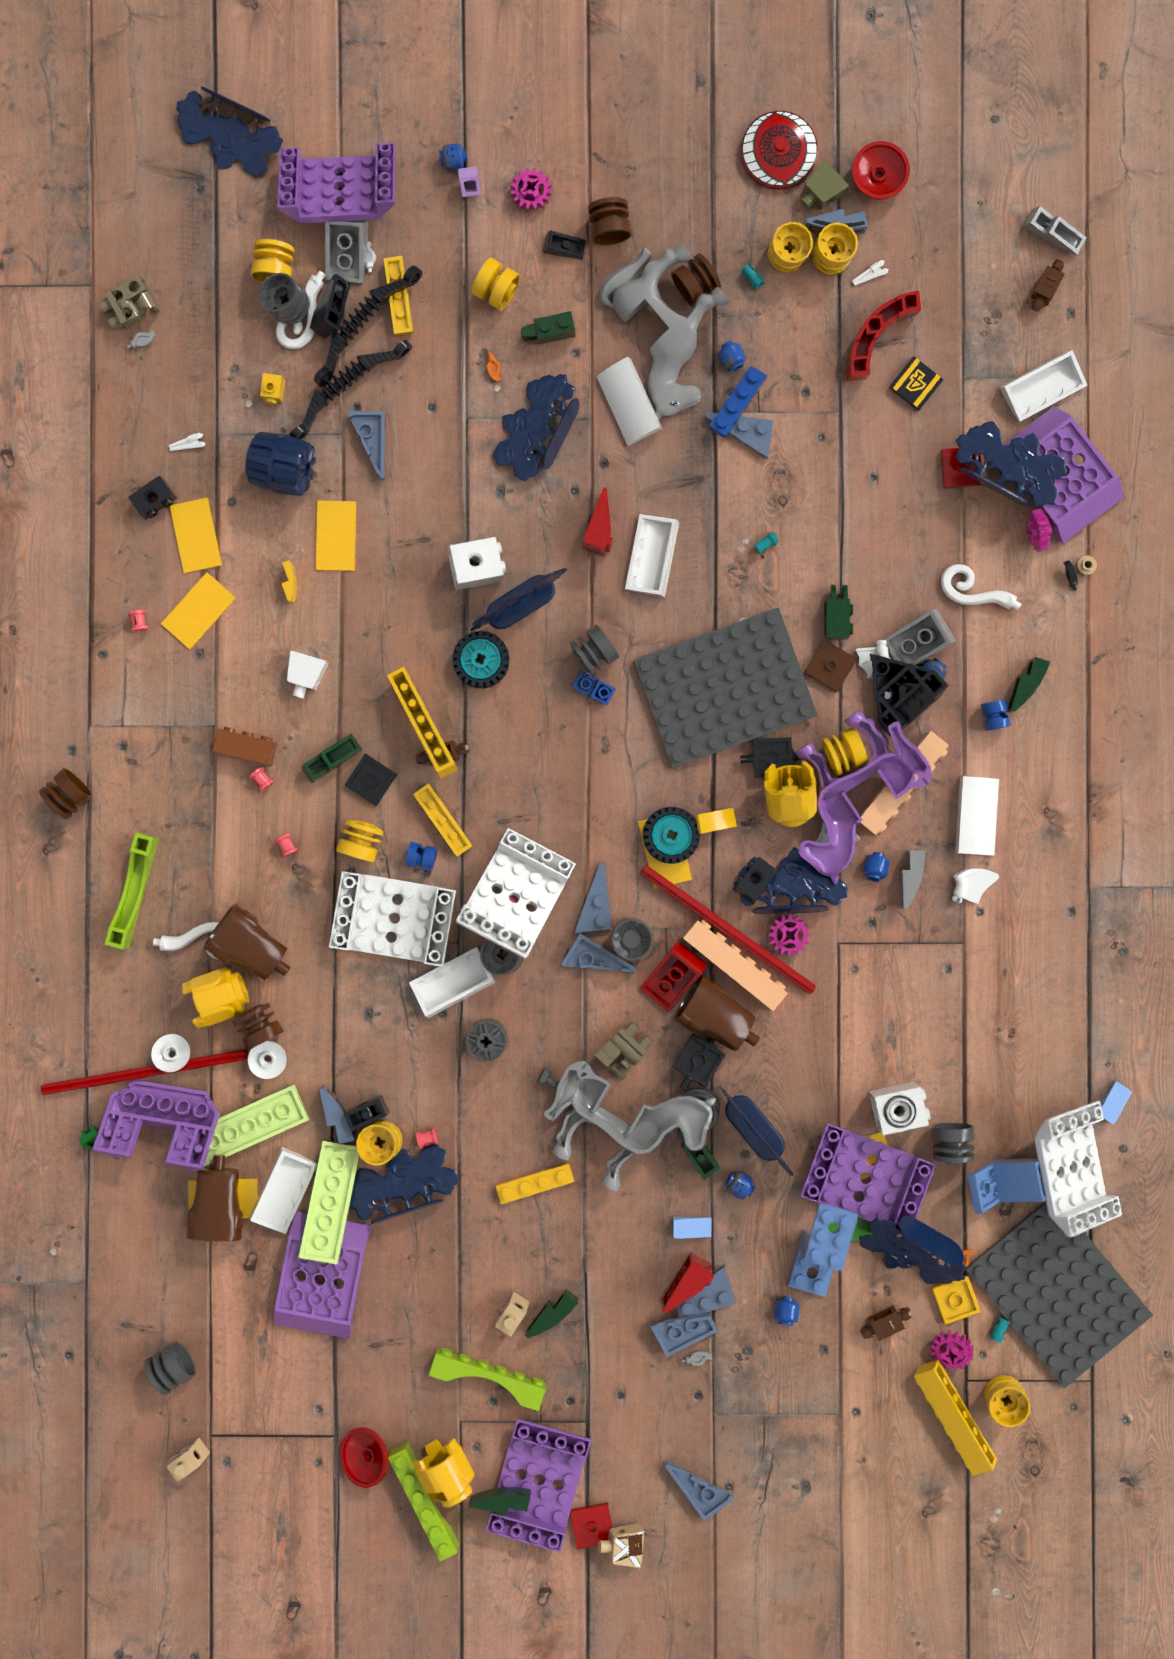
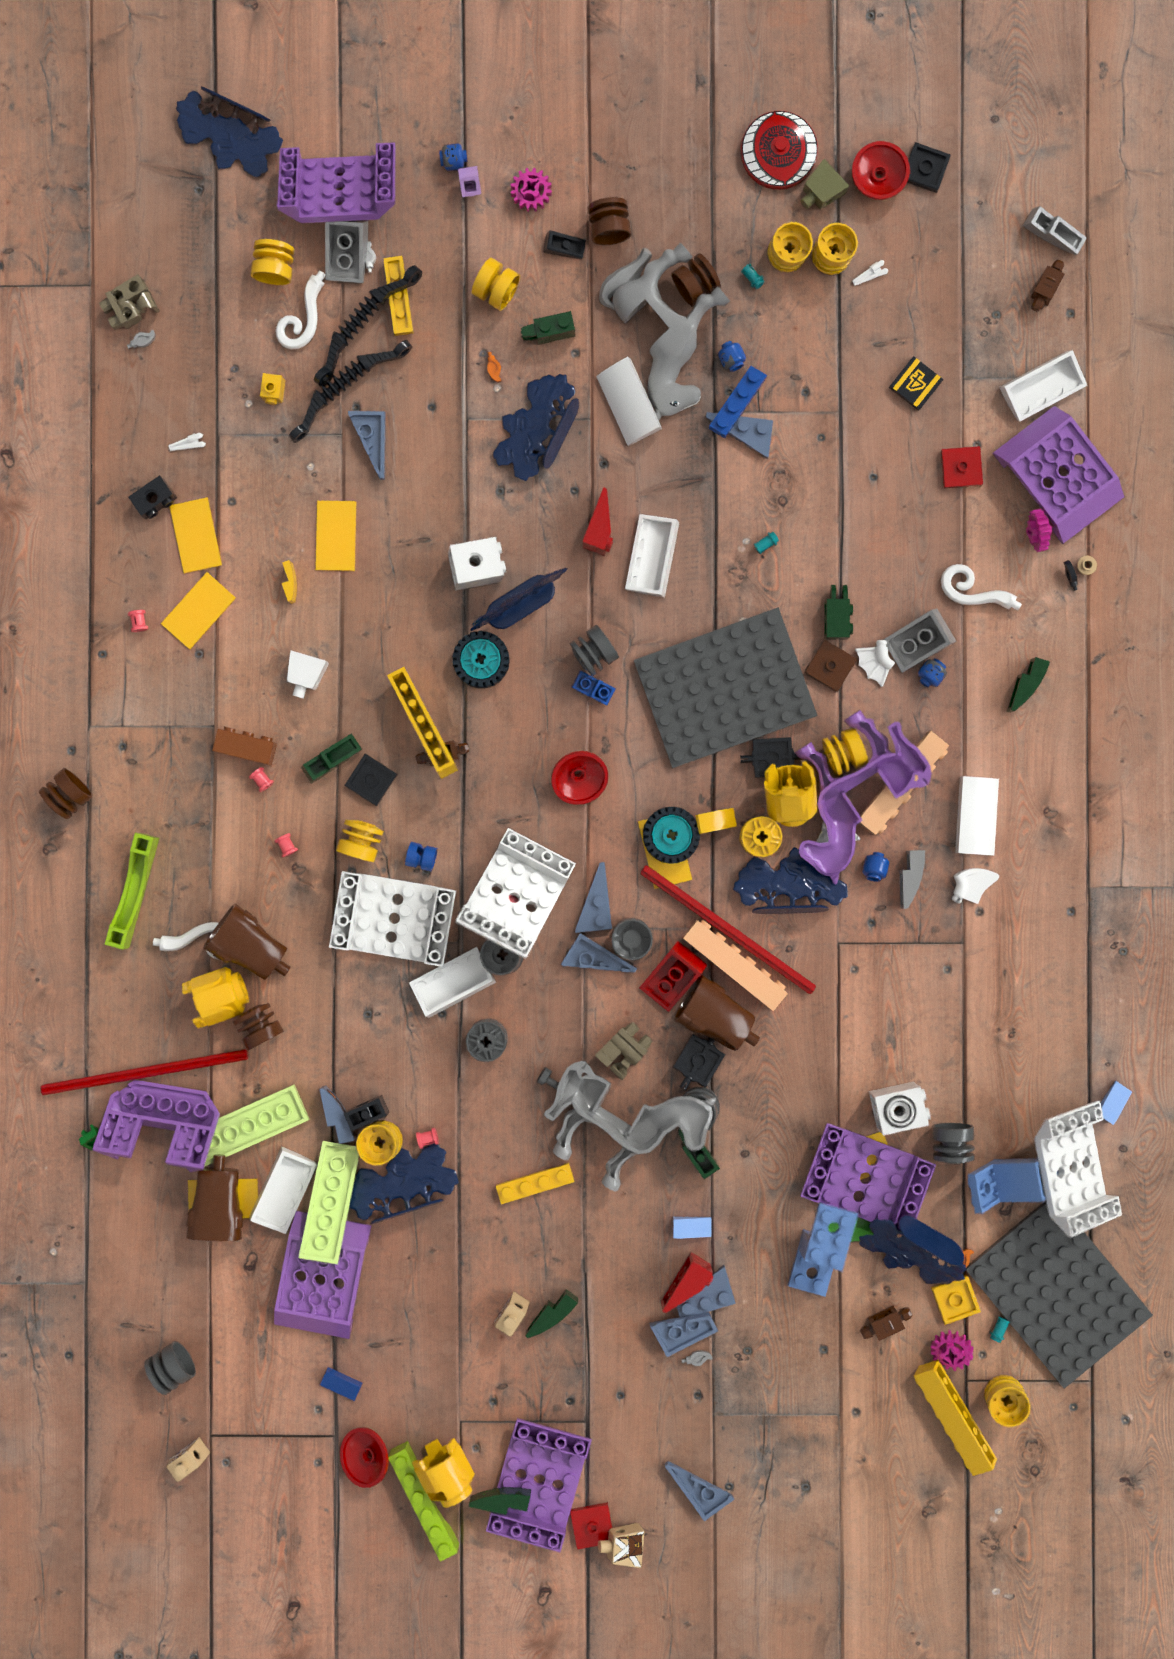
white dish [151,1034,190,1072] -> none
dark blue wheel [245,432,316,496] -> none
white dish [248,1041,287,1079] -> none
dark grey wheel [259,273,310,325] -> none
black slope [310,274,351,338] -> none
yellow plate [413,783,473,857] -> none
lime arch [429,1348,547,1411] -> none
dark blue plant [719,1085,793,1176] -> none
blue head [725,1171,755,1200] -> none
black brick [735,857,778,904] -> none
dark pink gear [768,914,811,956] -> none
blue head [774,1296,800,1326] -> none
sand blue slope [804,209,868,235] -> none
red brick [846,290,921,381] -> none
black wedge [870,653,949,737] -> none
dark blue plant [955,421,1067,507] -> none
blue wheel [981,700,1011,731] -> none
none -> blue slope [320,1367,363,1401]
none -> red dish [551,751,608,805]
none -> yellow wheel [739,816,782,857]
none -> black tile [907,142,951,193]

